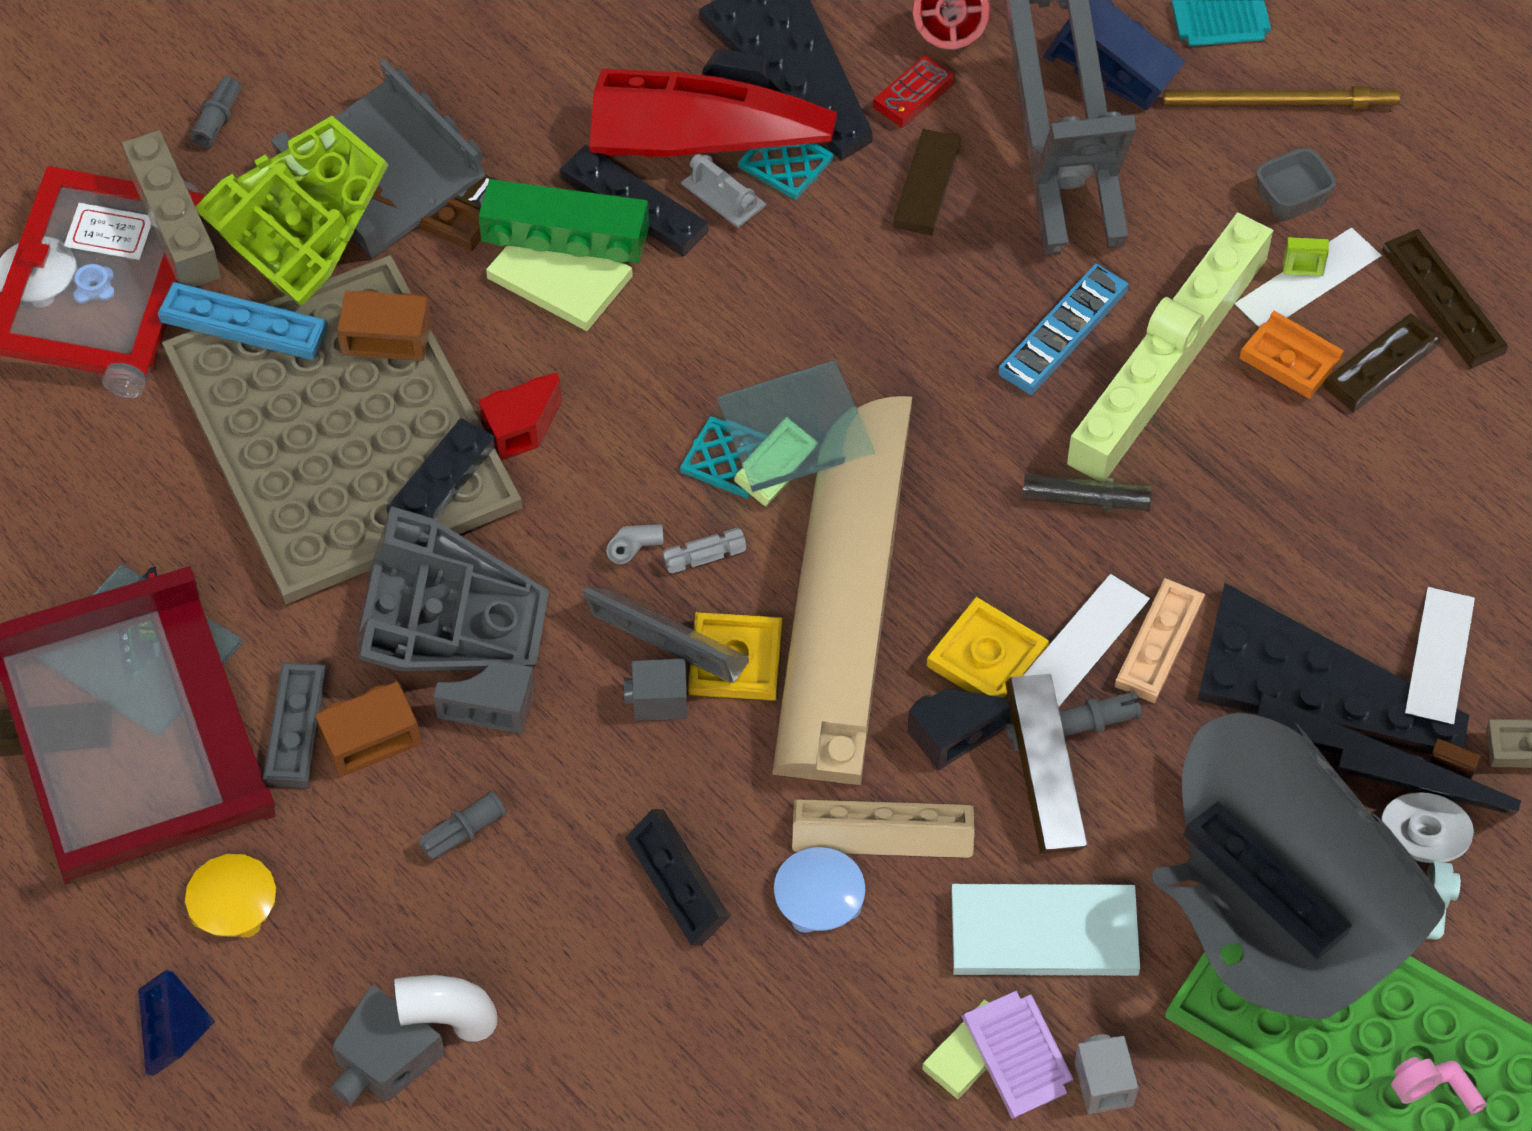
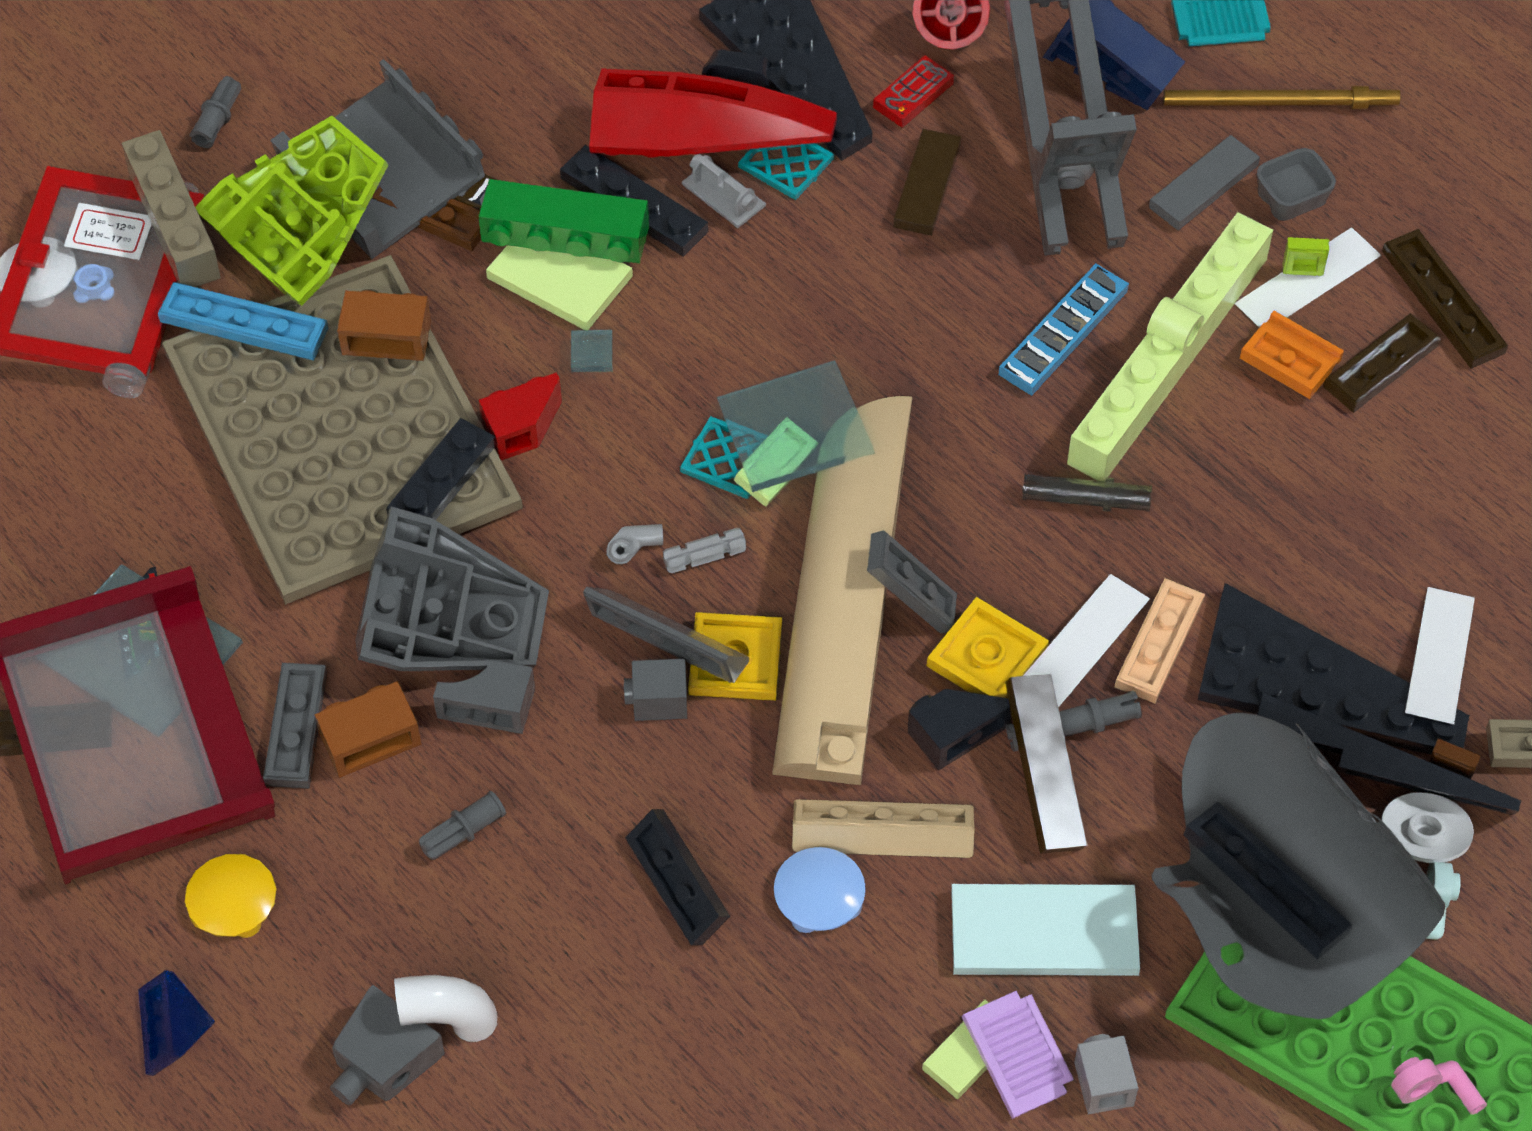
none -> clear light blue tile [571,330,613,372]
none -> dark grey tile [867,530,957,633]
none -> dark grey tile [1149,135,1260,230]

